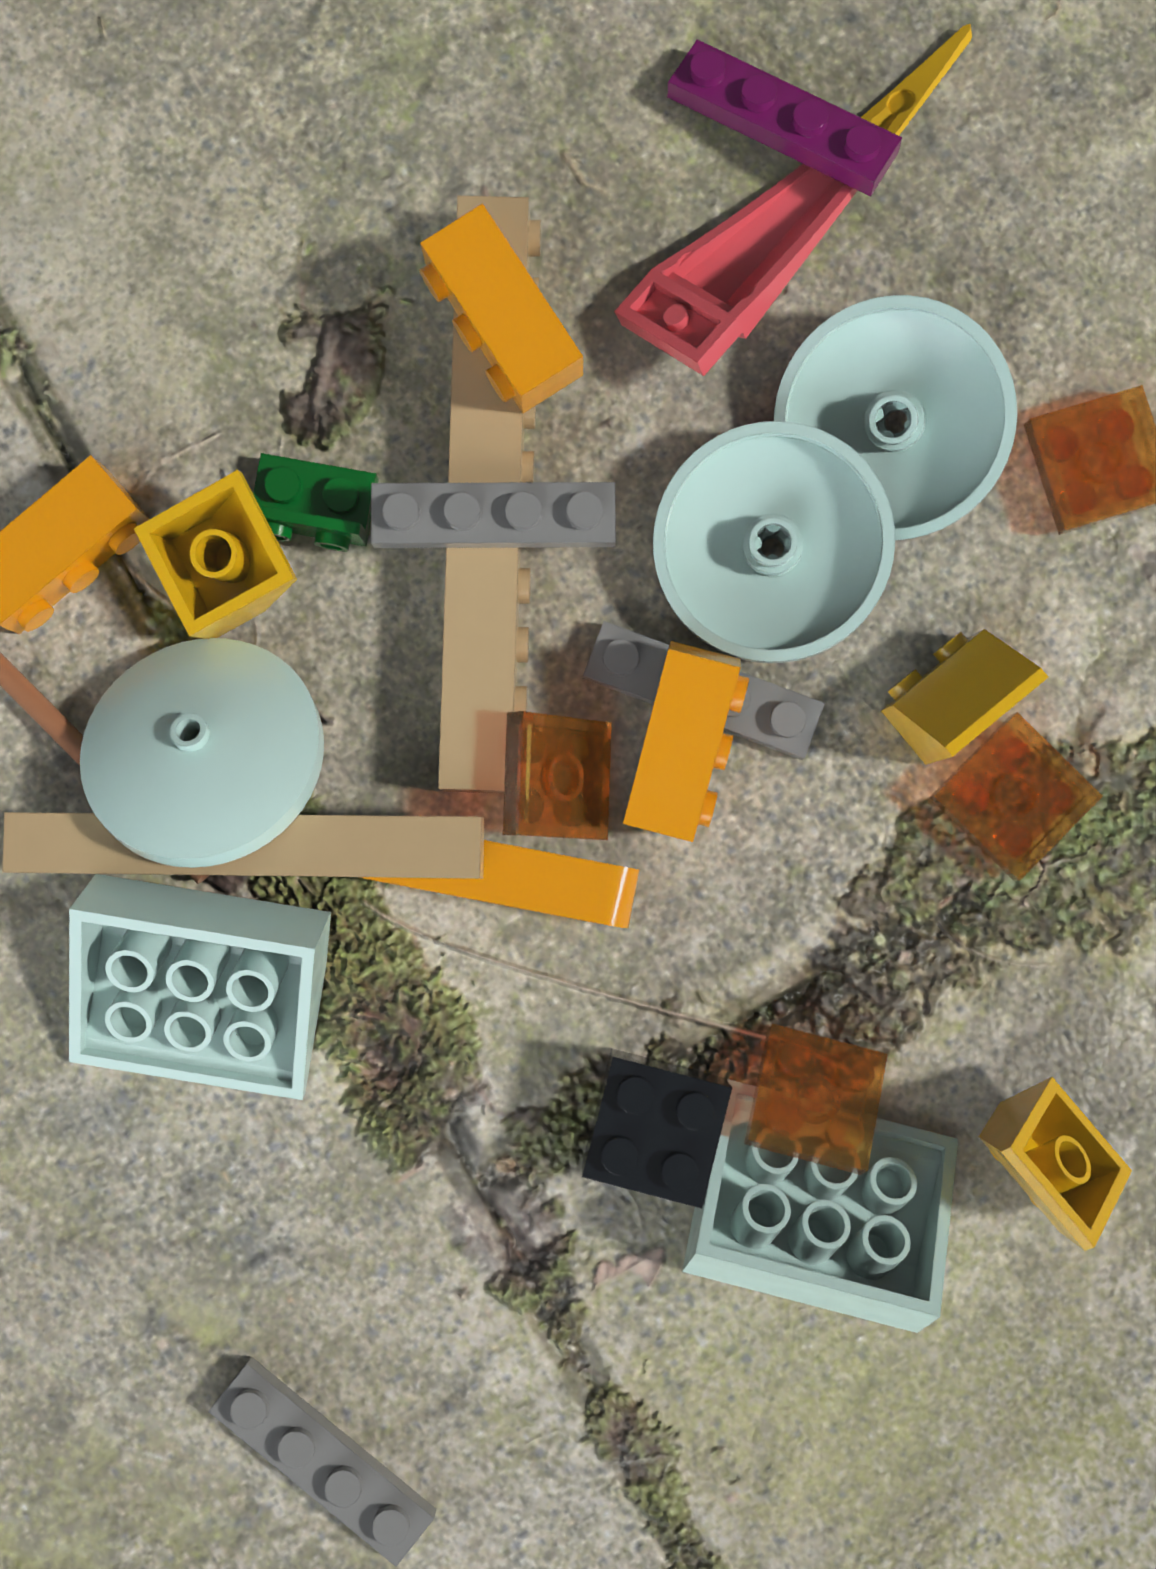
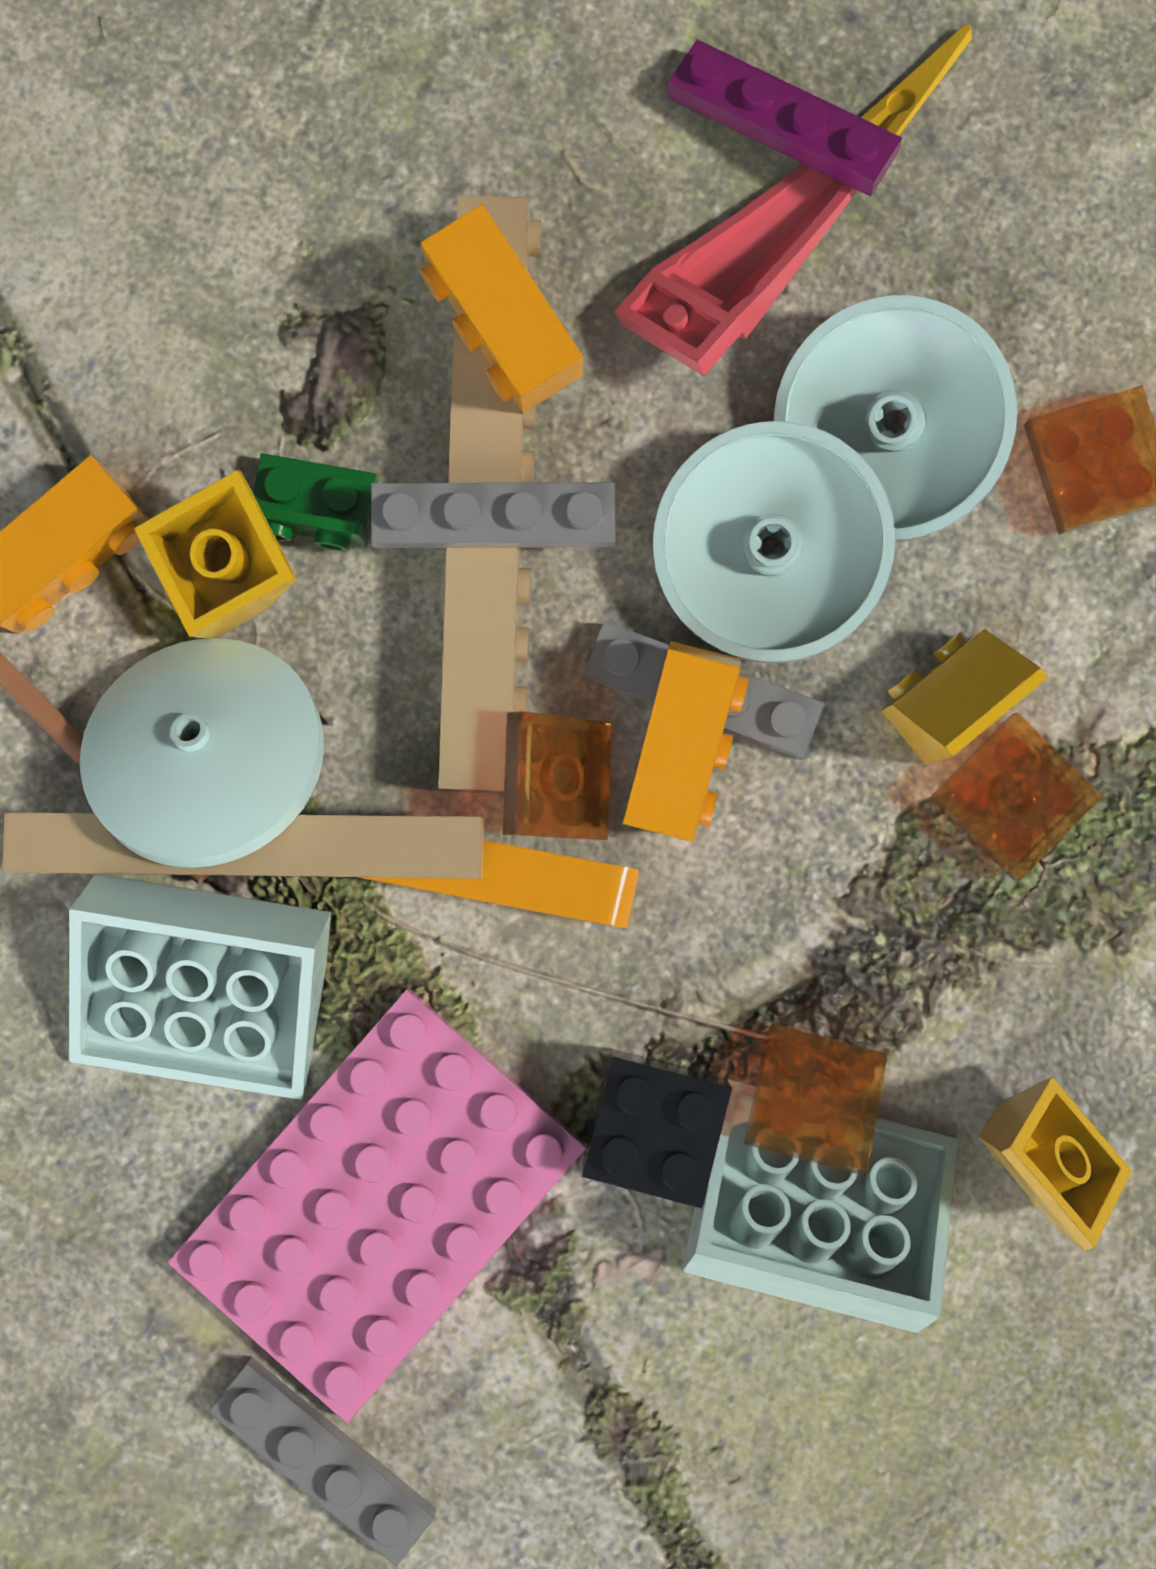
none -> bright pink plate [167,988,586,1424]

